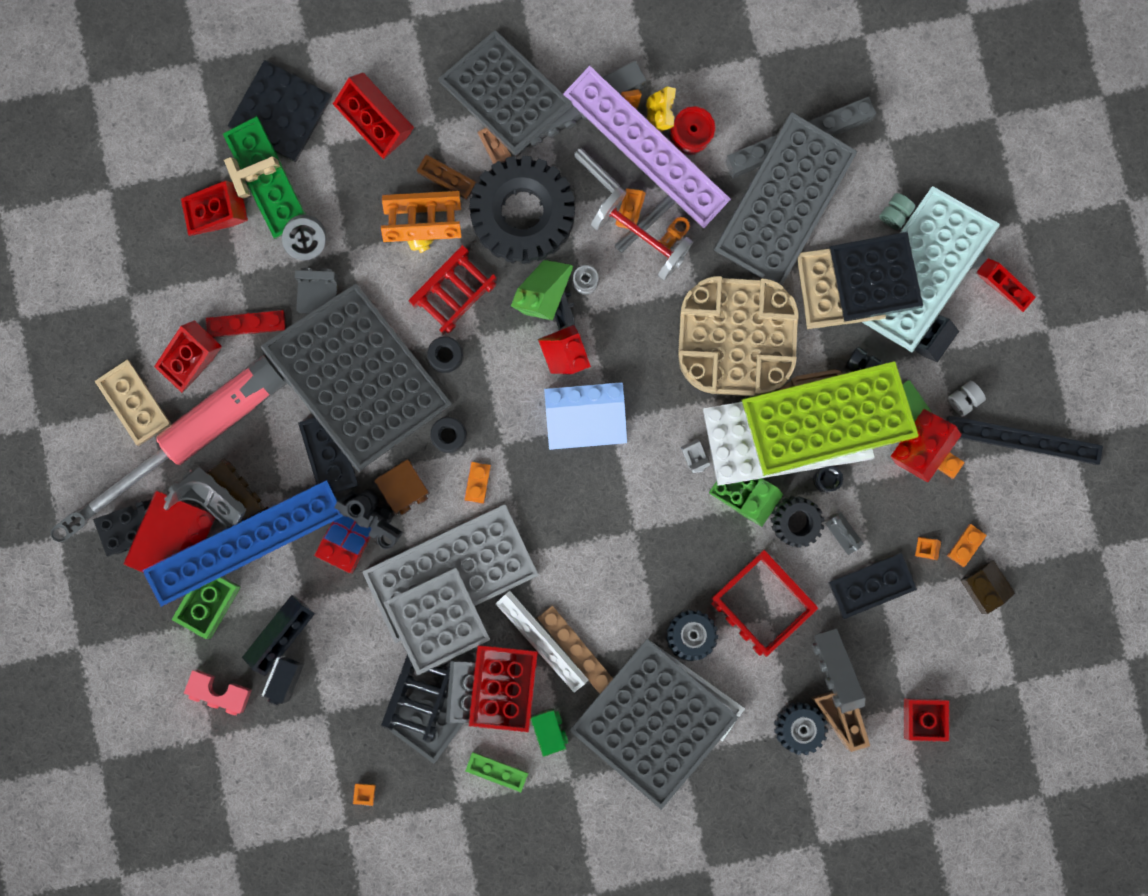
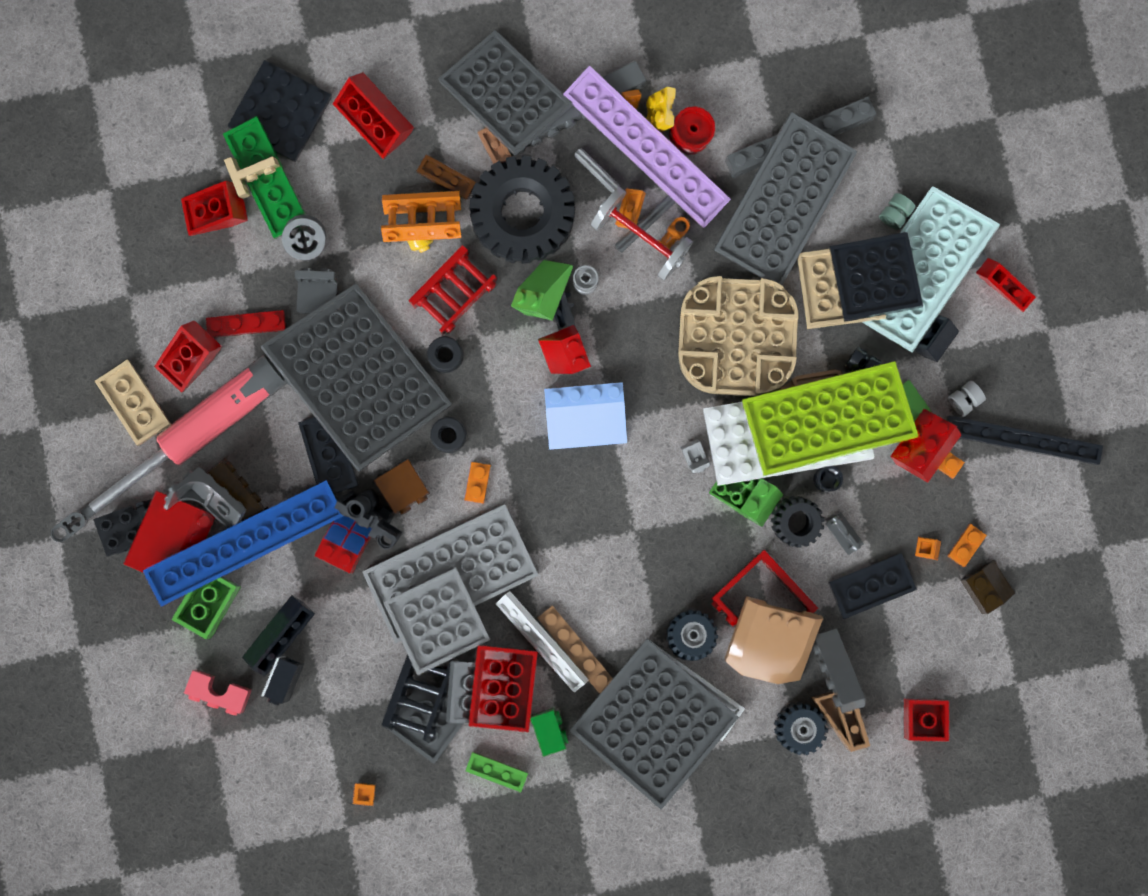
none -> medium nougat wedge [724,596,823,684]

